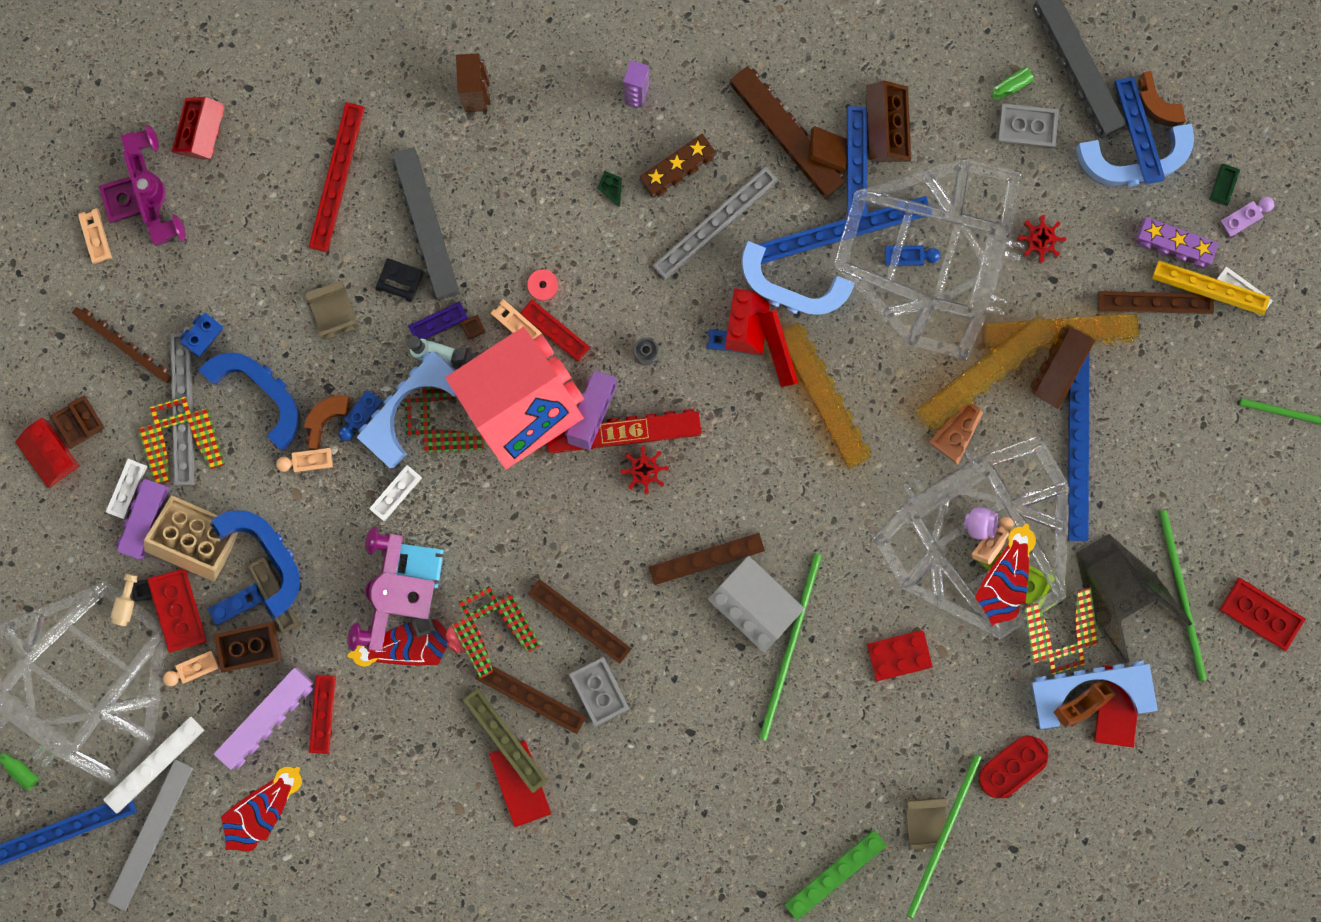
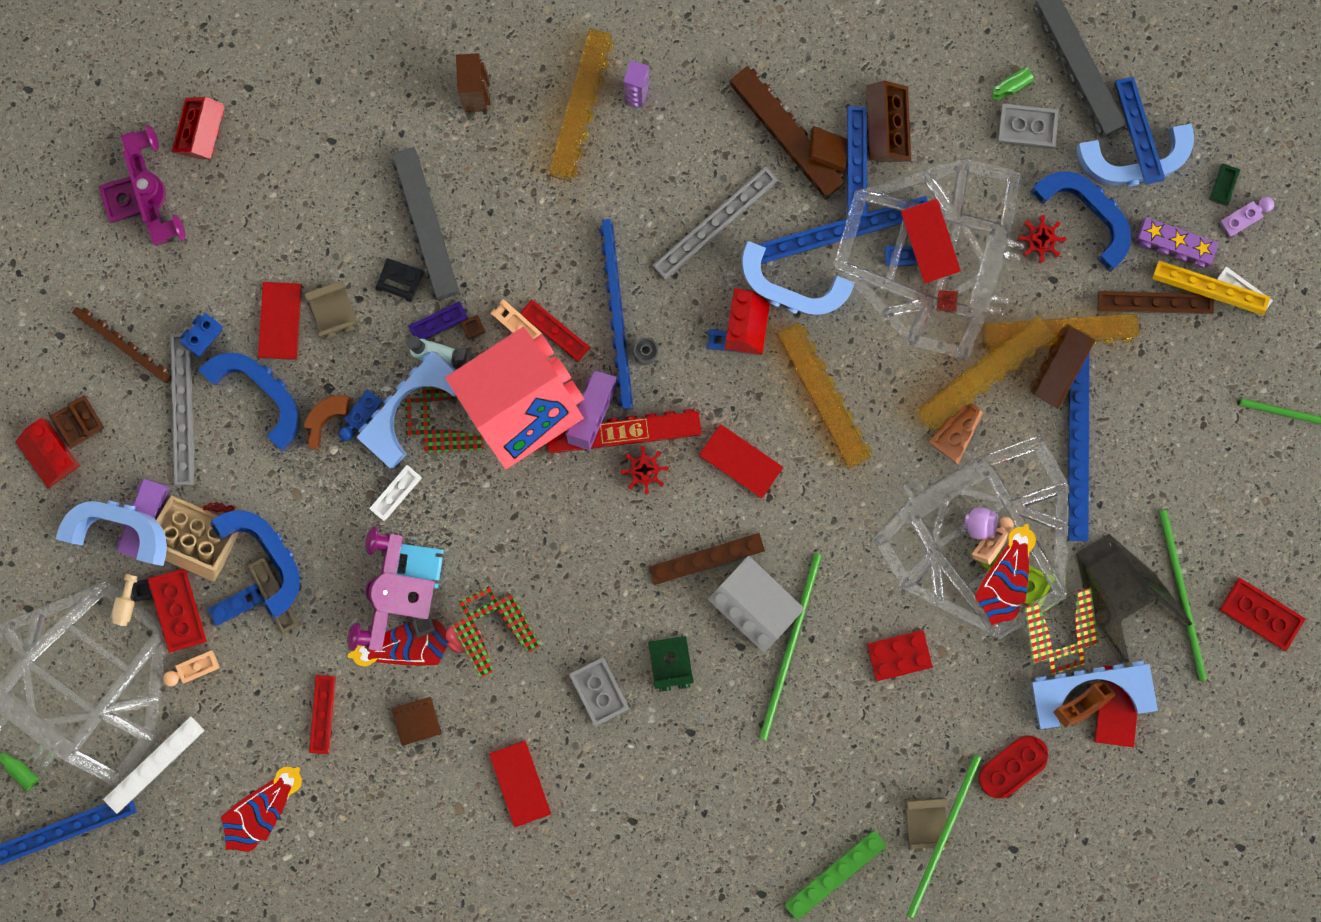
light nougat plate [78,208,112,264] -> none
white plate [106,459,147,519] -> none
light grey tile [107,759,194,911] -> none
piece [138,397,225,484] -> none
reddish brown brick [214,622,283,673] -> none
lavender brick [214,667,314,770] -> none
light nougat plate [276,448,333,473] -> none
red tile [309,102,365,253] -> none
olive plate [463,688,548,793] -> none
reddish brown plate [475,665,586,734] -> none
coral piece [528,269,558,301] -> none
reddish brown plate [528,579,632,664] -> none
dark green piece [597,171,622,207] -> none
reddish brown brick [640,133,715,198] -> none
red tile [759,310,799,387] -> none
dark orange arch [1138,71,1186,127] -> none
none -> light blue arch [56,500,167,566]
none -> clear red piece [203,502,235,513]
none -> red tile [258,282,302,360]
none -> reddish brown slope [391,697,442,746]
none -> clear yellow brick [549,28,614,182]
none -> blue plate [600,218,634,410]
none -> dark green bracket [648,636,694,692]
none -> red tile [699,424,783,499]
none -> red tile [900,198,961,284]
none -> clear red plate [937,290,958,312]
none -> blue arch [1030,171,1131,272]

